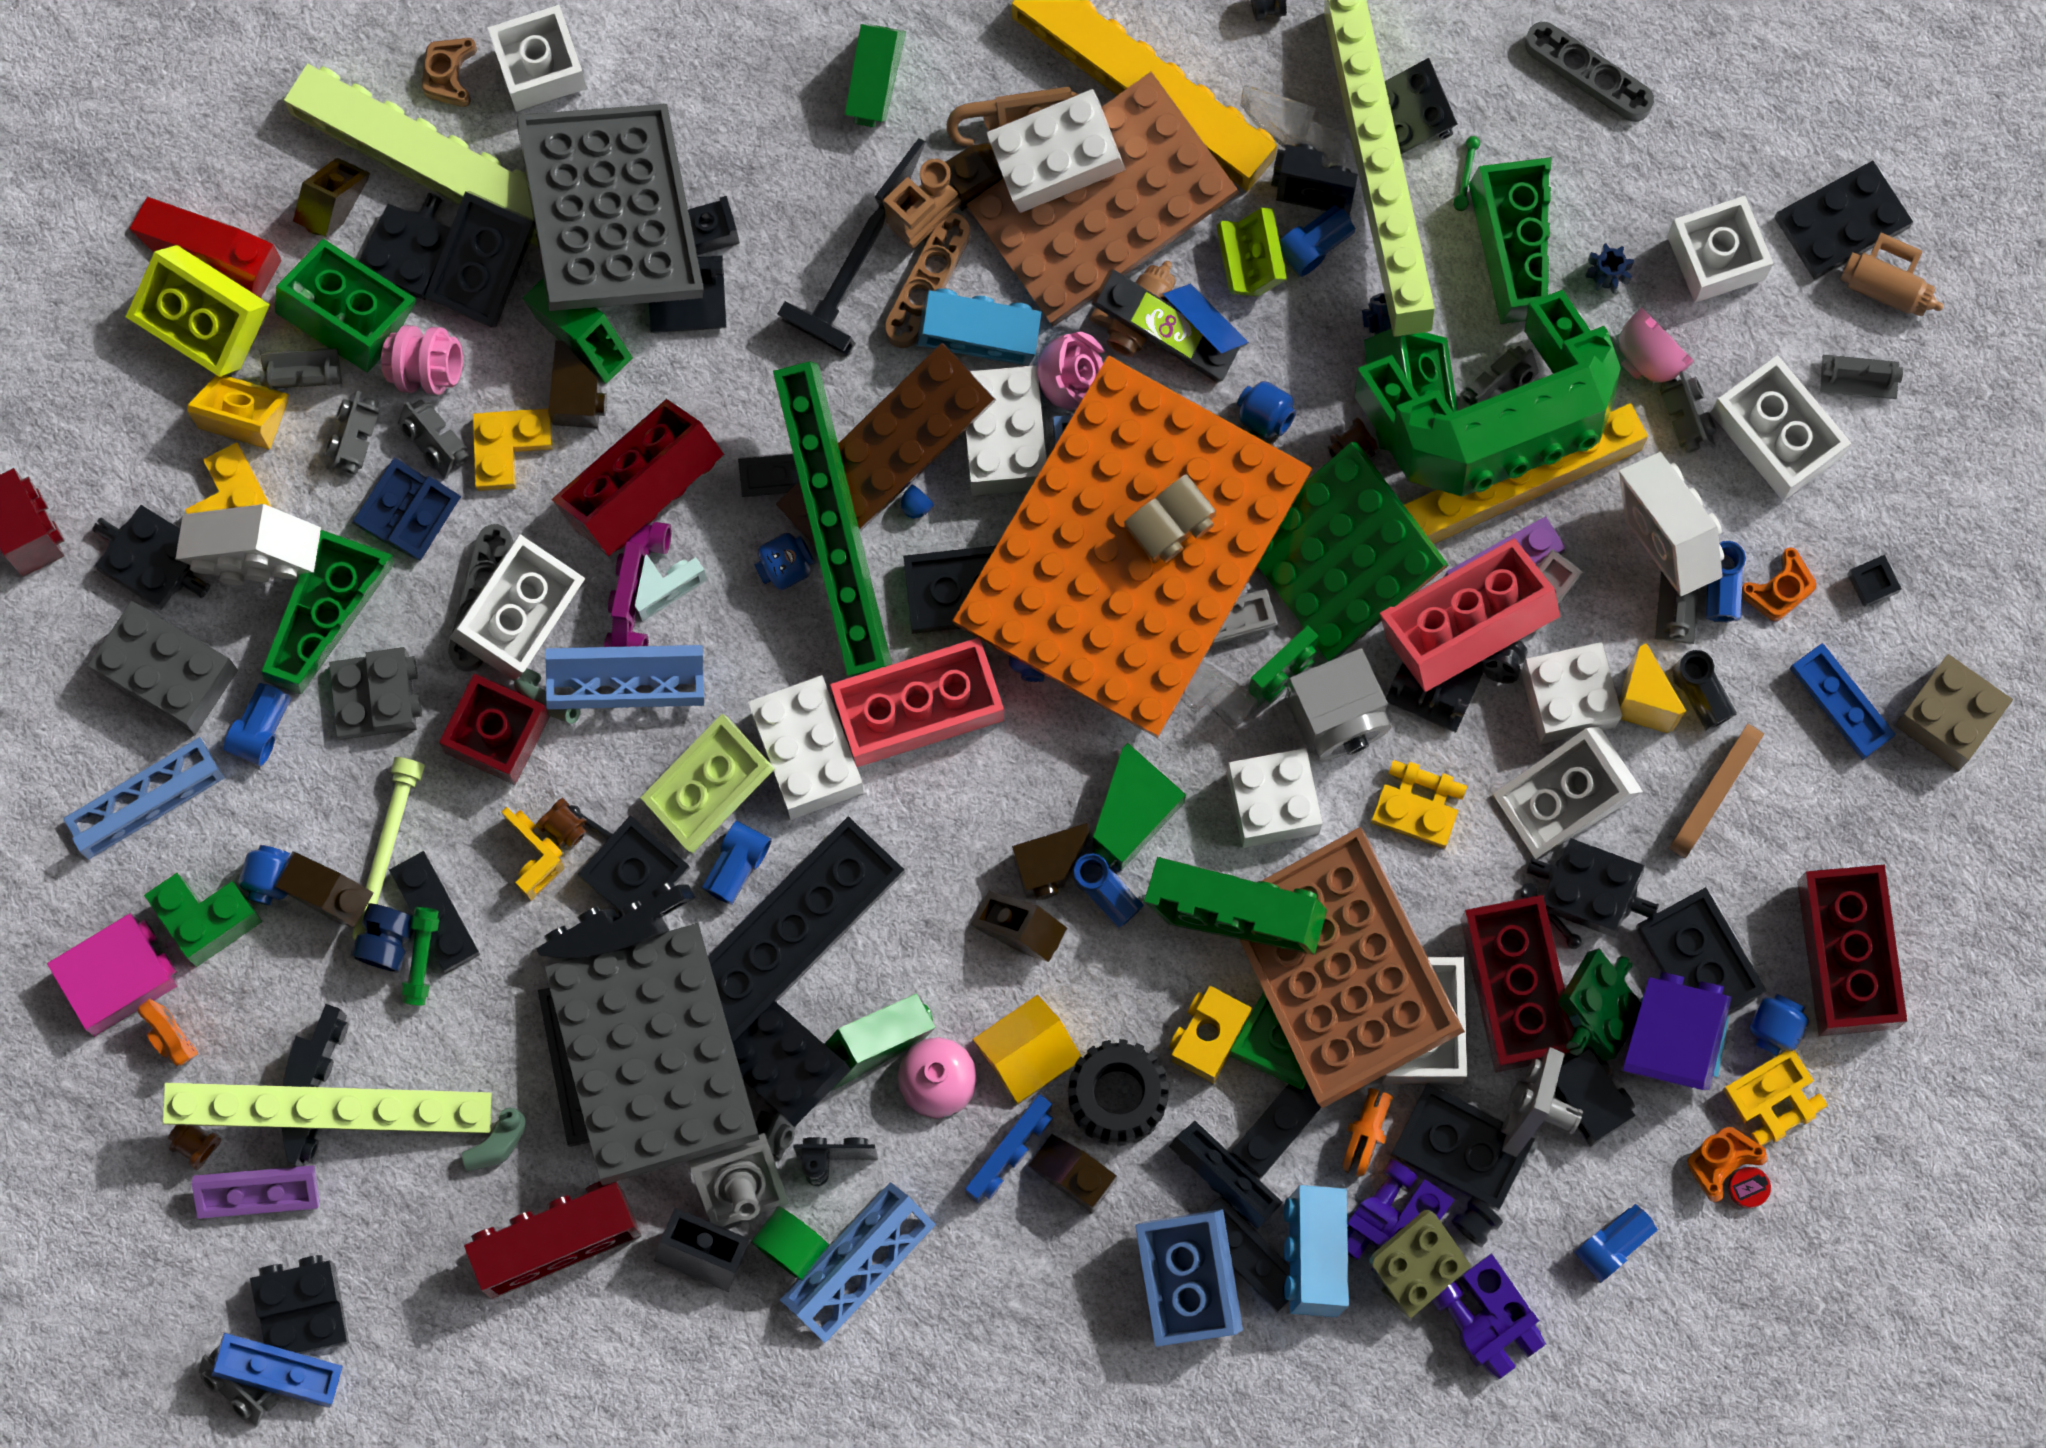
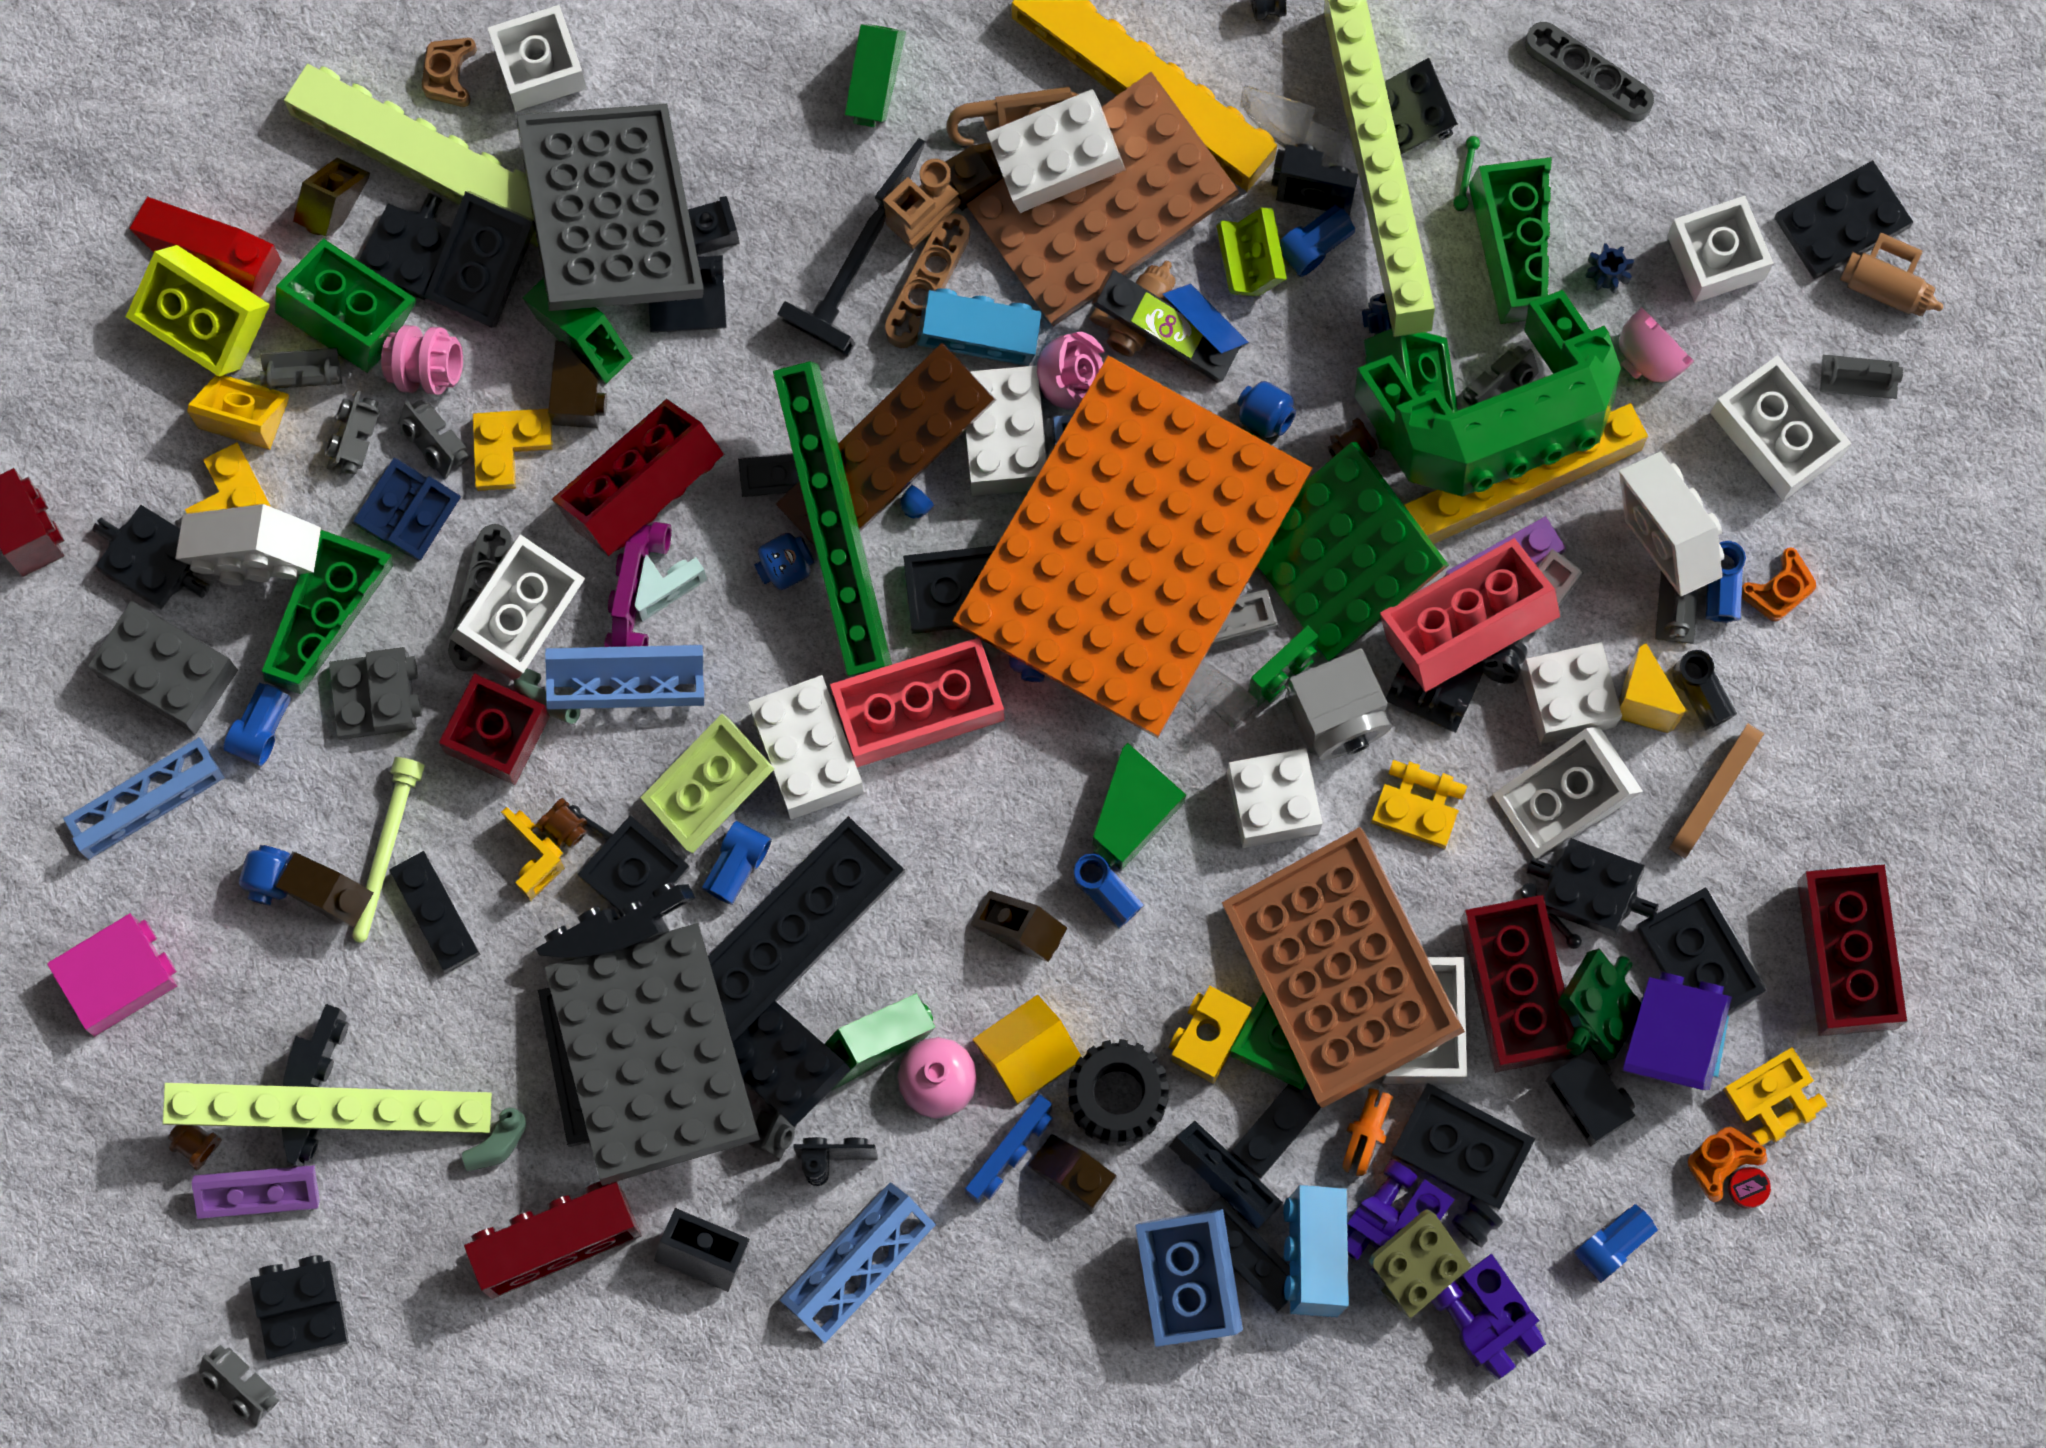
orange piece [137,999,198,1066] -> none
green brick [144,873,263,967] -> none
blue plate [211,1333,343,1408] -> none
dark blue wheel [350,903,414,973] -> none
green bar [401,907,439,1006] -> none
light grey plate [688,1133,789,1227] -> none
green piece [751,1206,829,1281] -> none
dark brown slope [1012,823,1090,900] -> none
dark tan brick [1124,474,1216,564] -> none
green wedge [1144,856,1327,955] -> none
light grey plate [1501,1047,1583,1157] -> none
dark grey hinge [1660,371,1717,453] -> none
blue head [1749,993,1809,1056] -> none
blue plate [1789,643,1896,761] -> none
black plate [1847,555,1902,608] -> none
dark tan brick [1894,654,2013,771] -> none

